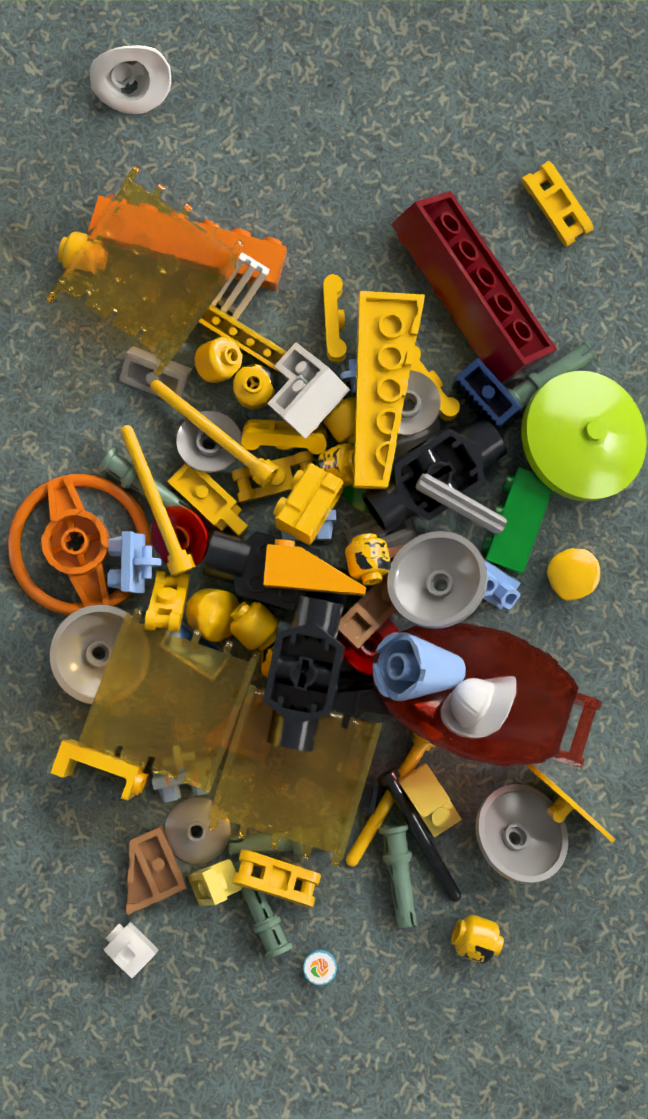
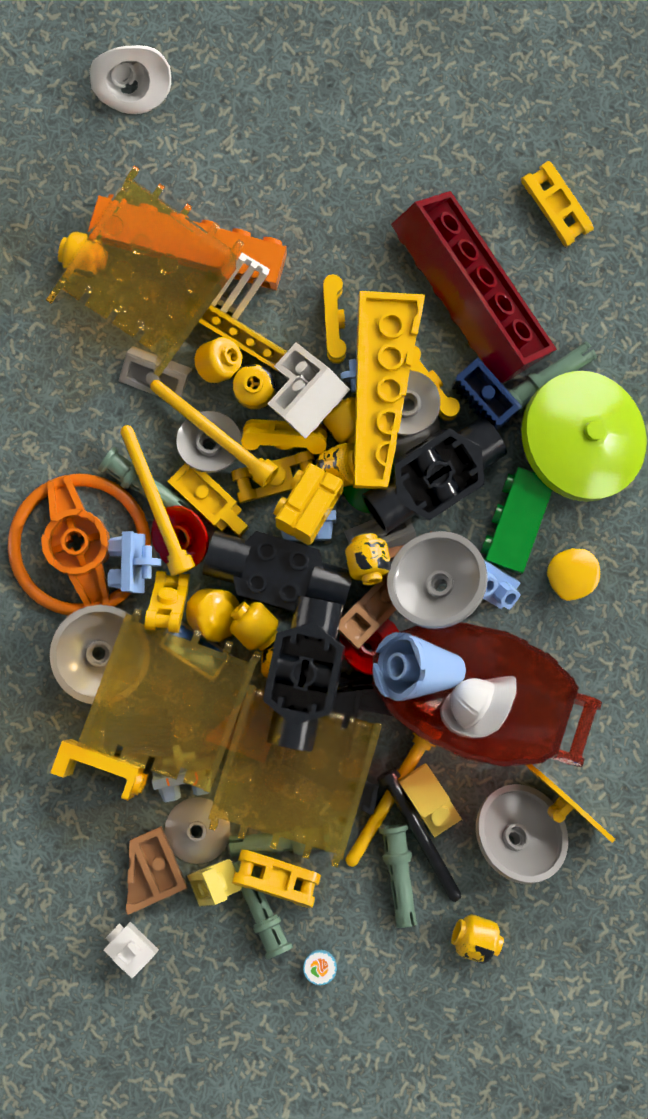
light orange slope [263,539,366,596] -> none
light grey axle [416,474,507,534] -> none

